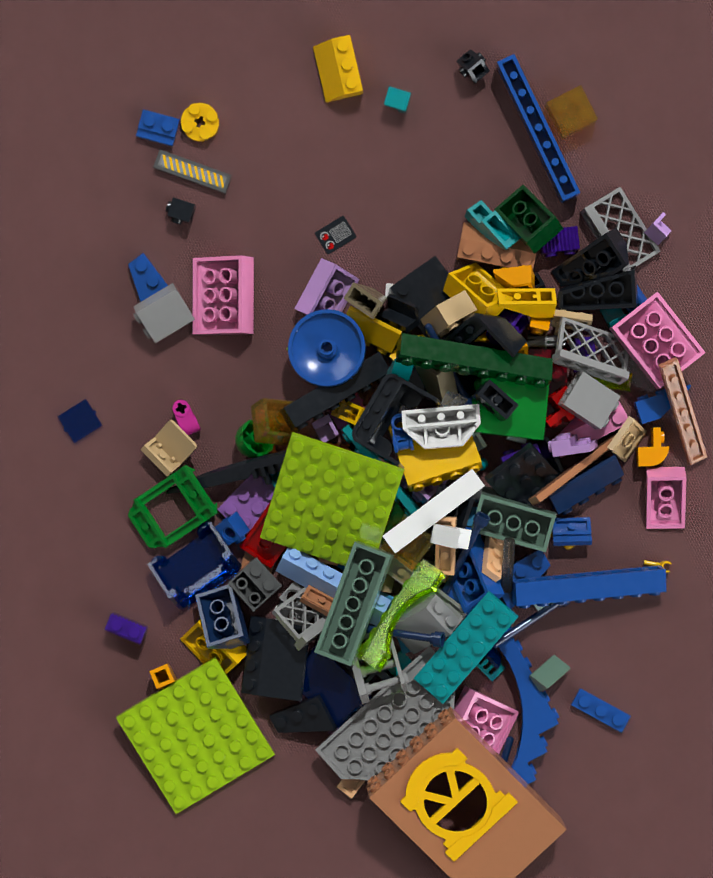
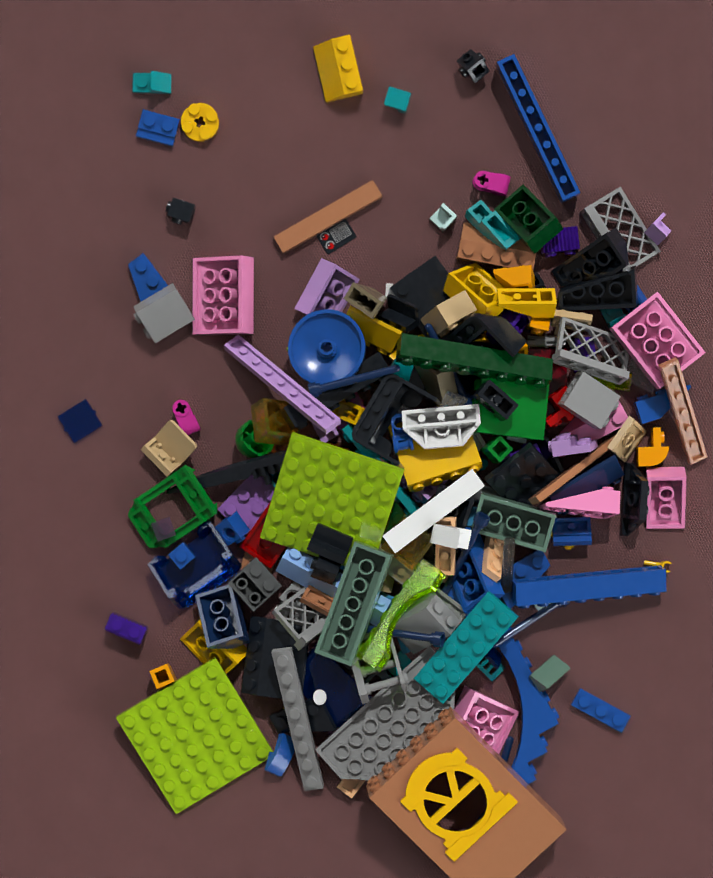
tile [153,150,232,194] -> none
clear yellow brick [545,85,598,140] -> none
none -> teal slope [133,71,172,94]
none -> clear purple plate [151,517,176,542]
none -> blue brick [168,542,197,570]
none -> lavender plate [224,335,341,435]
none -> blue slope [265,733,295,777]
none -> light grey plate [271,647,324,791]
none -> nougat tile [274,180,383,254]
none -> black panel [307,523,353,565]
none -> dark blue piece [308,365,400,398]
none -> black brick [310,555,341,585]
none -> white sticker [313,689,326,705]
none -> light aqua panel [430,203,457,232]
none -> dark pink piece [472,171,511,196]
none -> green brick [480,435,513,463]
none -> bright pink wedge [540,487,620,519]
none -> black wing [620,462,650,536]

